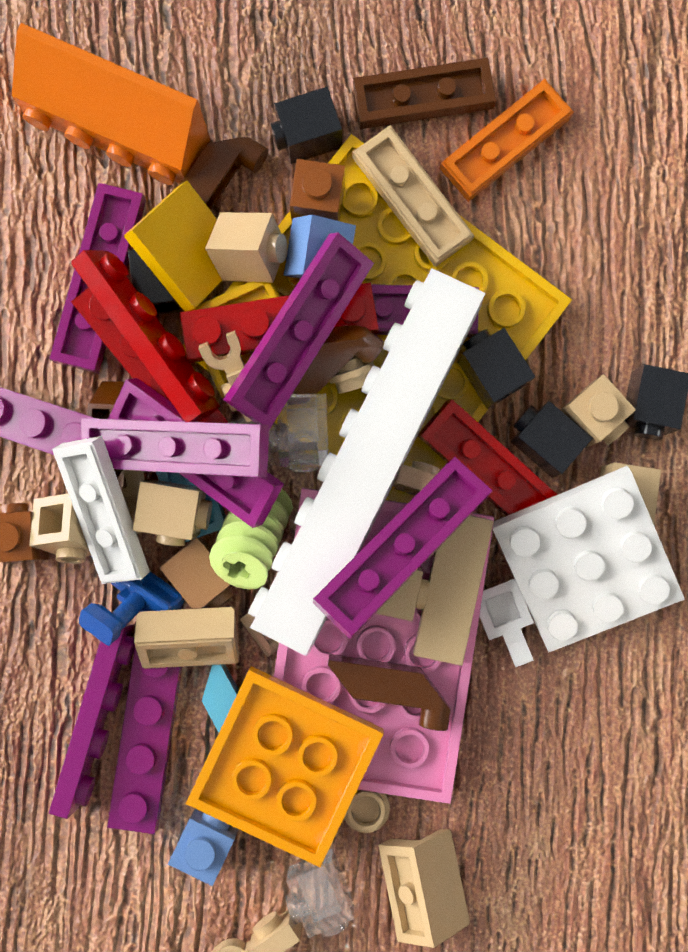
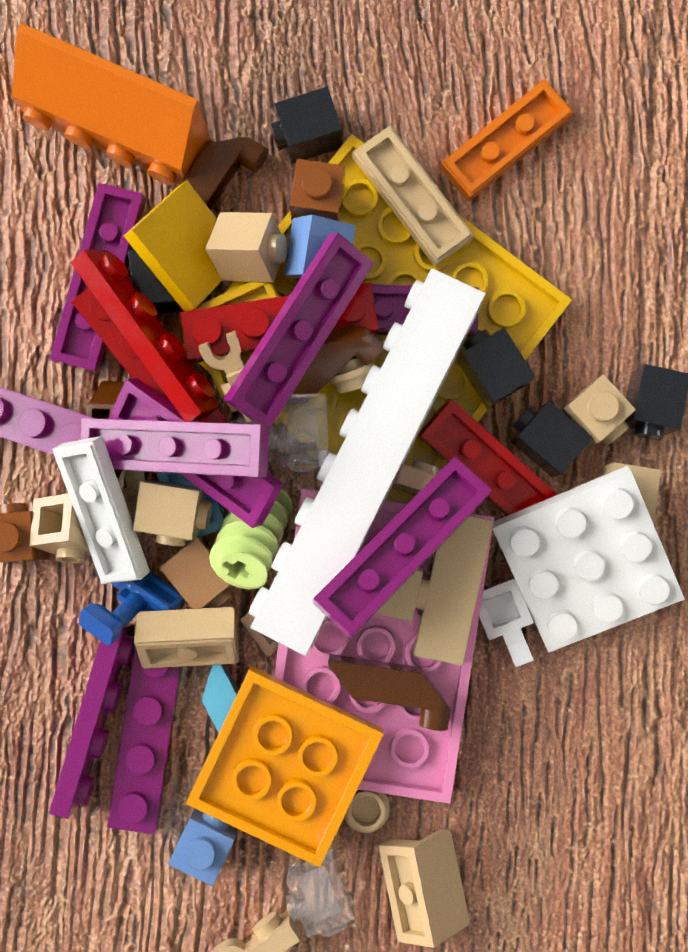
reddish brown plate [353,57,496,129] -> none

